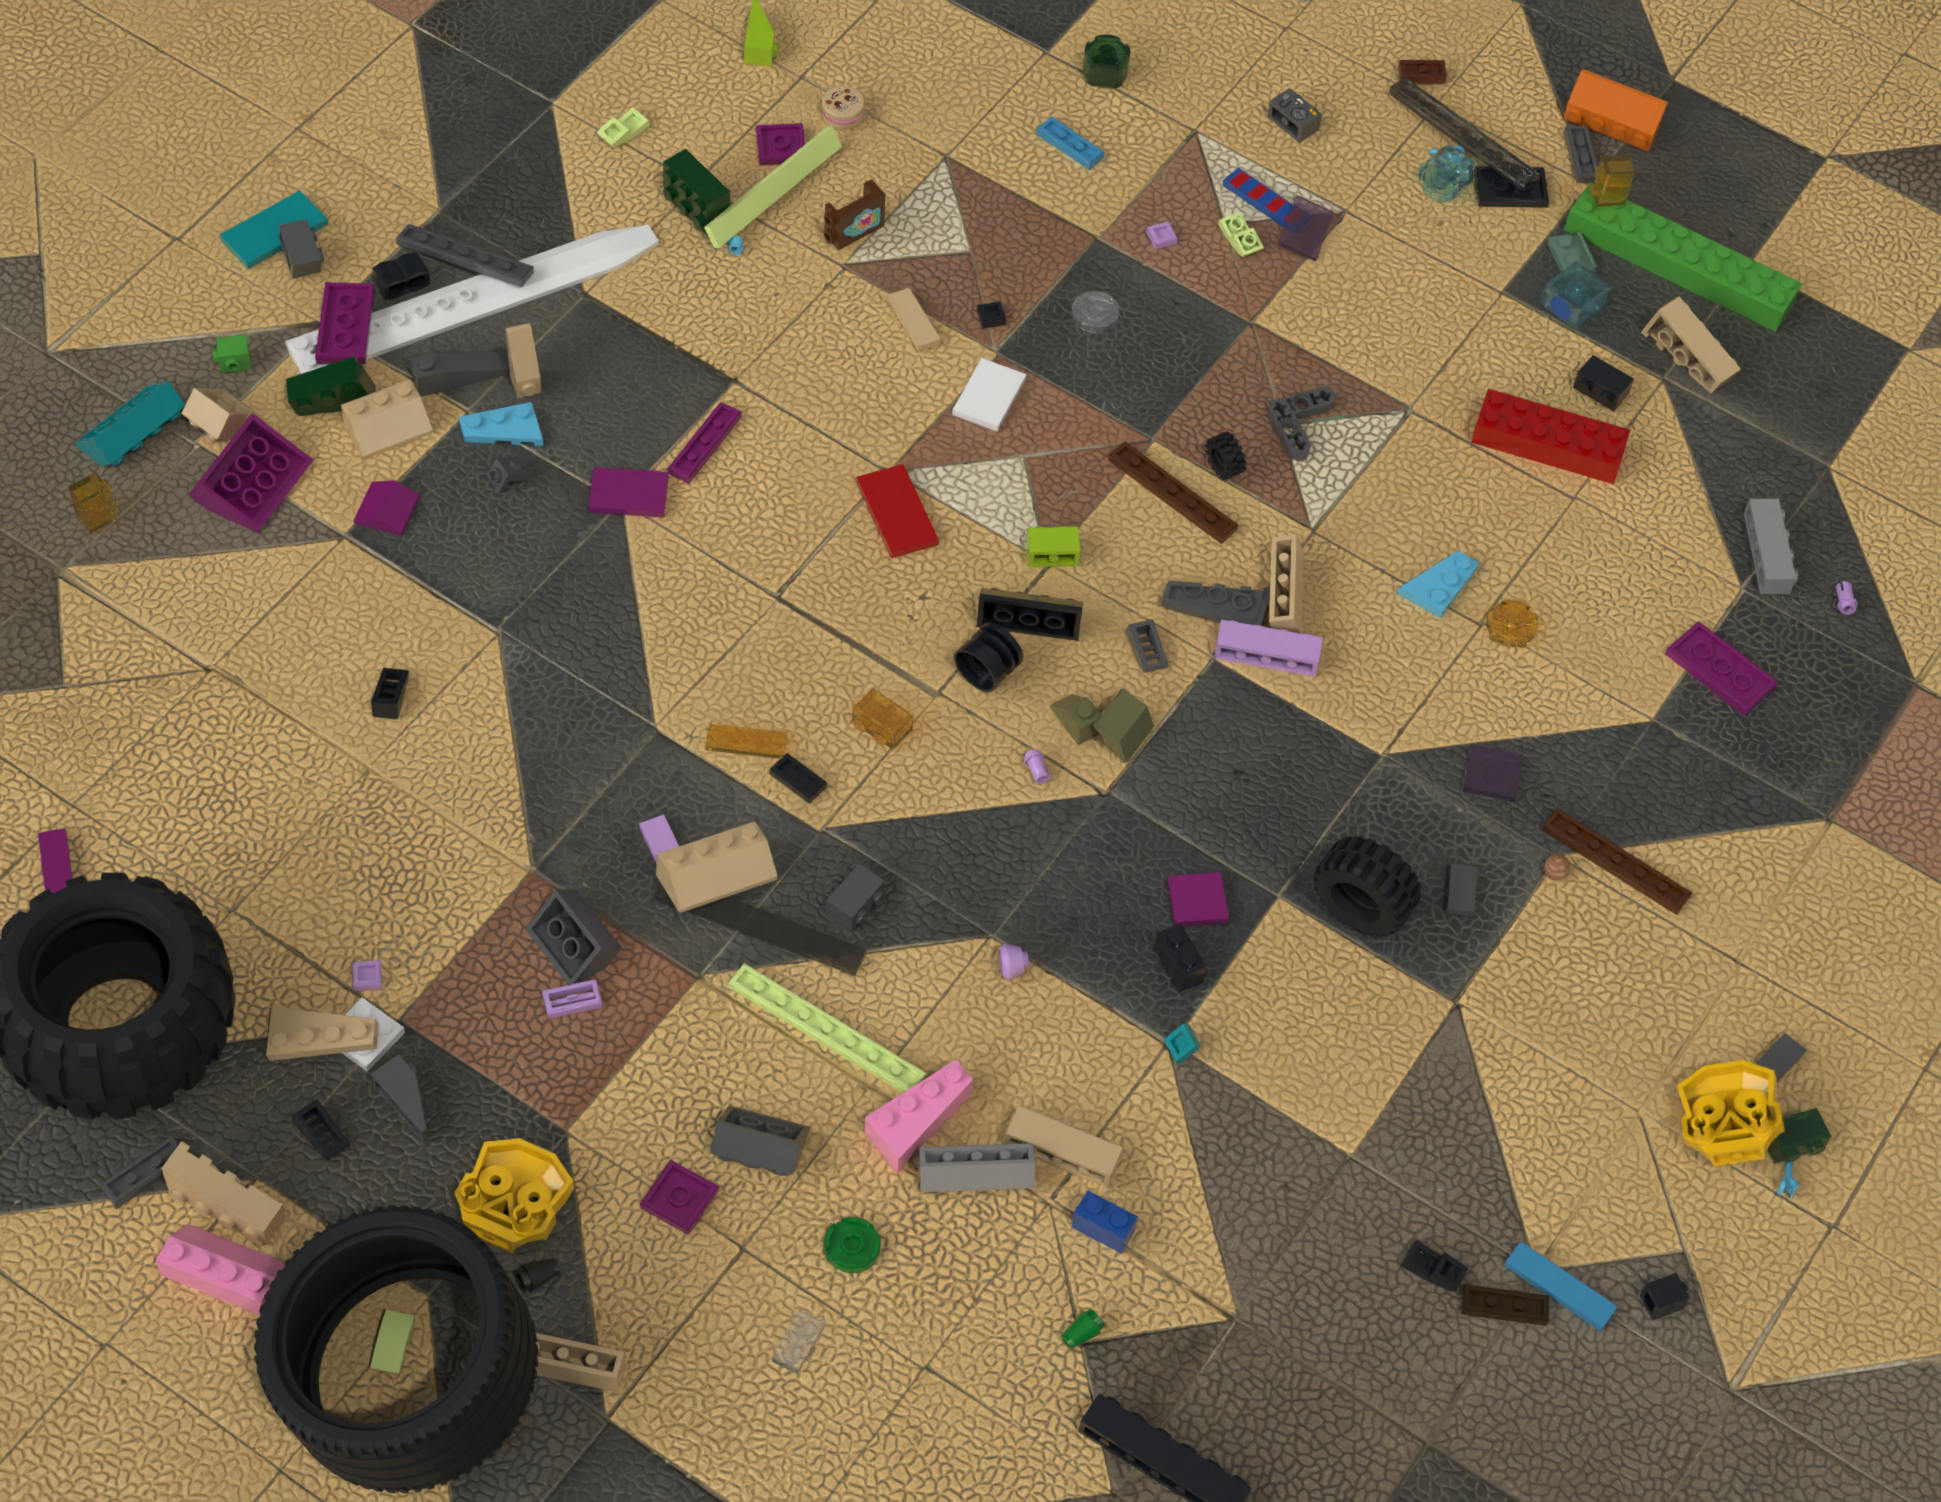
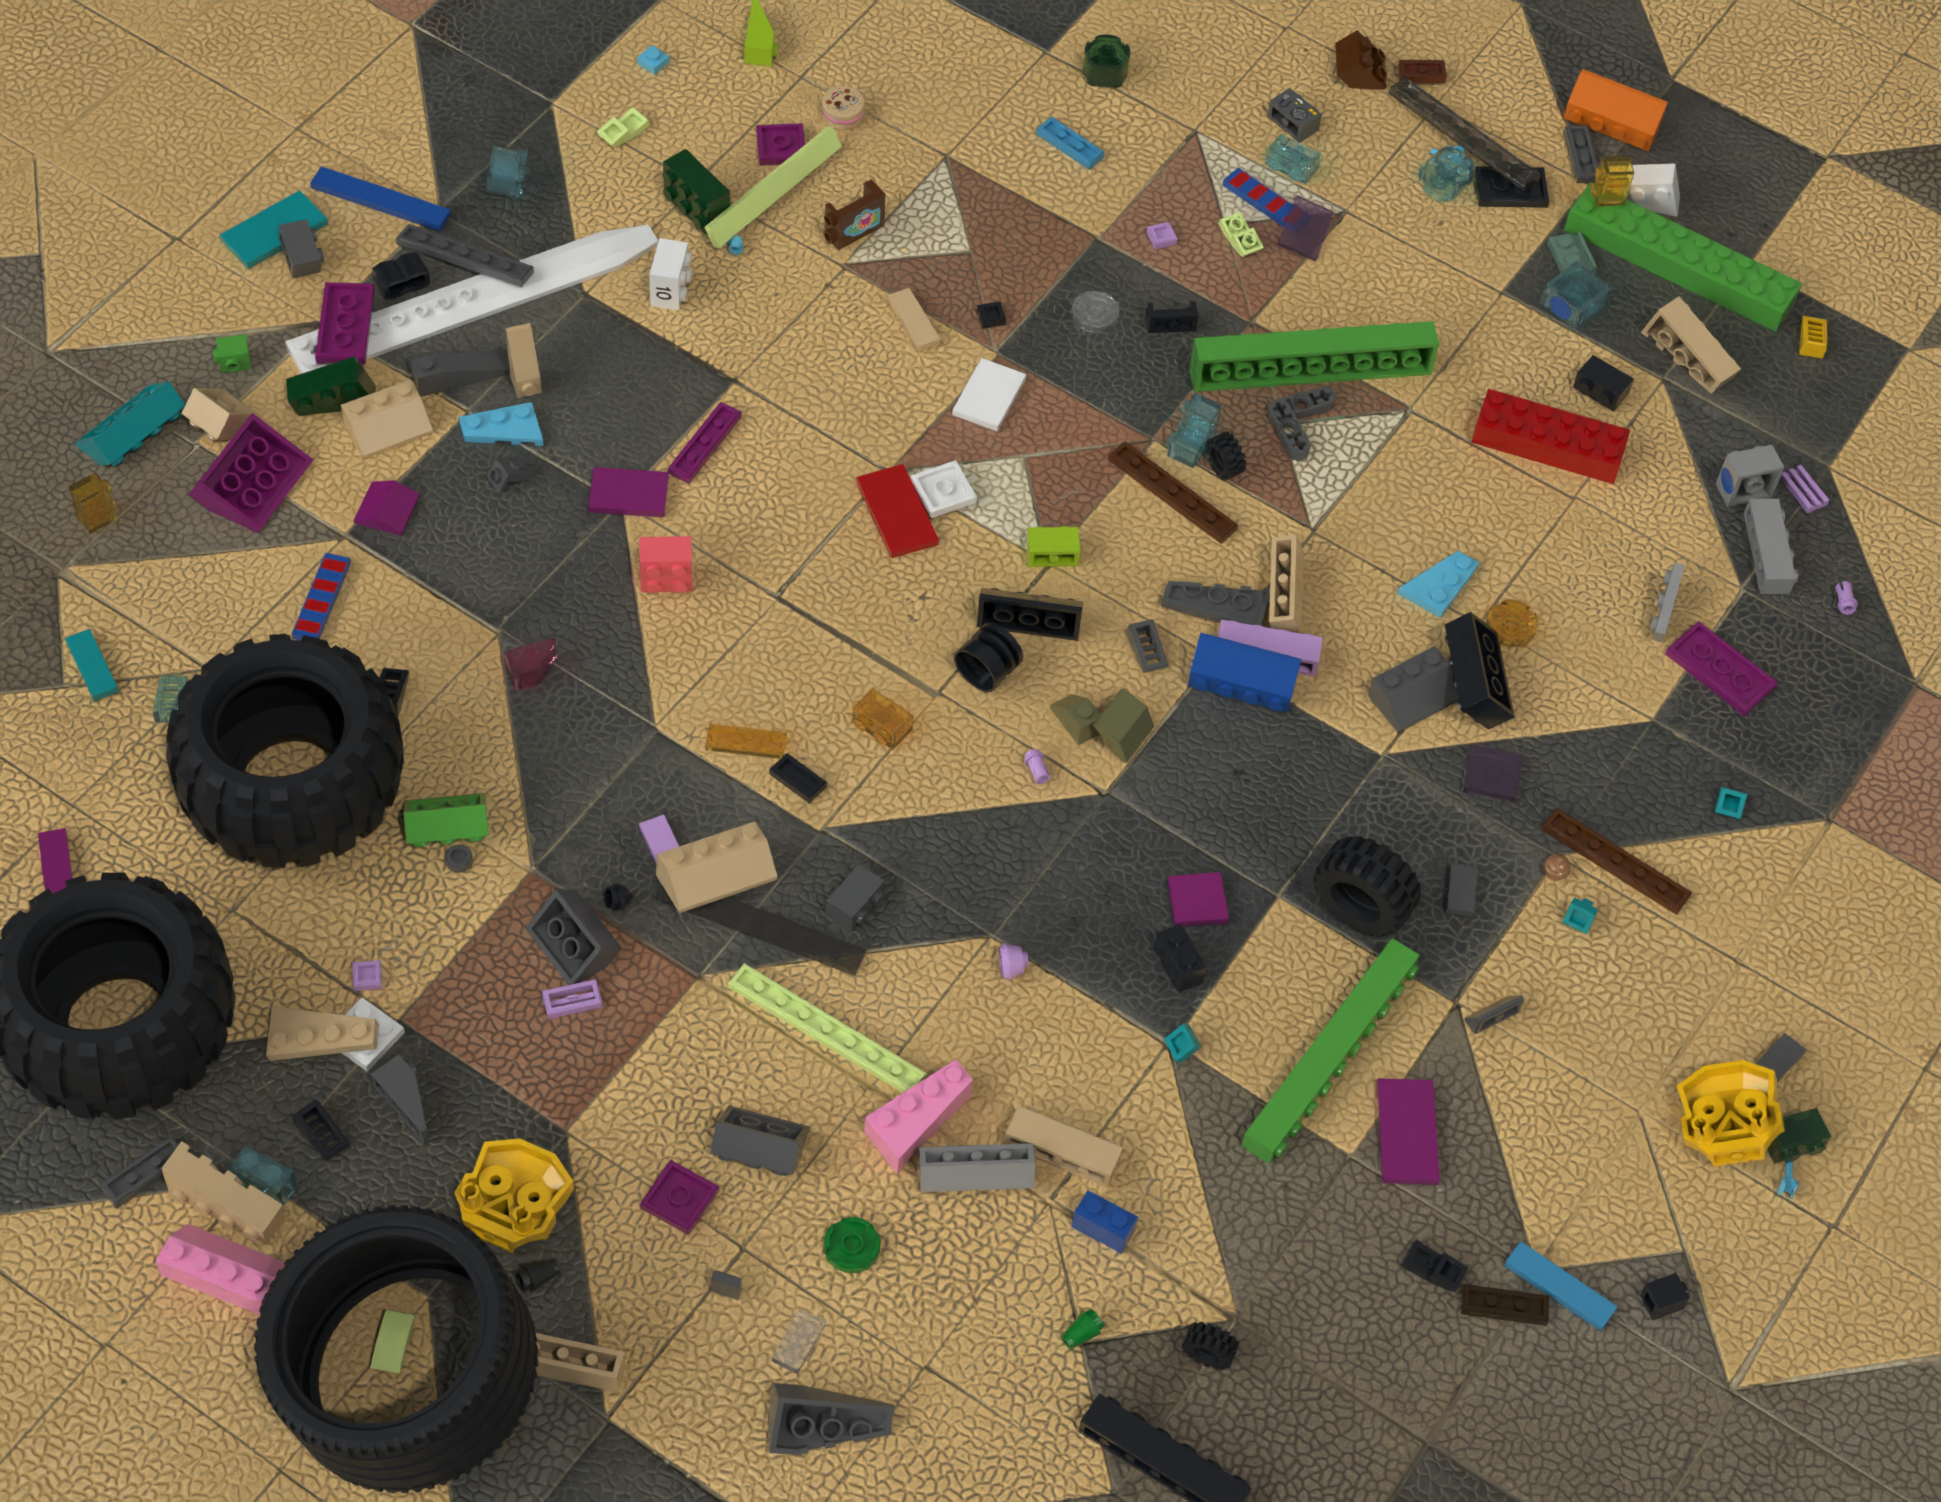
none -> teal tile [65,629,119,702]
none -> clear light blue slope [153,676,188,723]
none -> black tyre [166,634,404,868]
none -> clear light blue brick [229,1146,298,1206]
none -> tile [292,553,351,641]
none -> blue tile [310,166,451,232]
none -> bright green slope [403,793,488,847]
none -> dark grey tile [445,845,473,873]
none -> clear light blue brick [486,145,528,198]
none -> clear pink slope [504,637,557,691]
none -> black plate [604,883,634,911]
none -> medium azure plate [637,45,670,75]
none -> coral brick [639,536,692,593]
none -> white brick [649,238,693,311]
none -> dark grey tile [711,1270,742,1300]
none -> dark grey wedge [768,1383,895,1455]
none -> white plate [910,460,977,518]
none -> black hinge [1145,301,1198,333]
none -> clear light blue brick [1166,392,1222,468]
none -> black tyre [1182,1322,1239,1370]
none -> blue slope [1188,633,1301,712]
none -> bright green brick [1189,321,1439,392]
none -> bright green brick [1242,938,1420,1164]
none -> clear light blue brick [1265,134,1321,184]
none -> reddish brown slope [1335,30,1387,90]
none -> dark grey slope [1368,646,1459,733]
none -> magenta tile [1377,1078,1440,1185]
none -> black brick [1445,612,1515,730]
none -> dark grey slope [1464,995,1524,1034]
none -> teal tile [1562,897,1599,934]
none -> white wedge [1602,164,1680,217]
none -> light grey wing [1649,563,1685,642]
none -> teal slope [1715,787,1748,819]
none -> light grey brick [1716,445,1784,507]
none -> lavender tile [1780,465,1829,514]
none -> yellow slope [1799,316,1827,359]

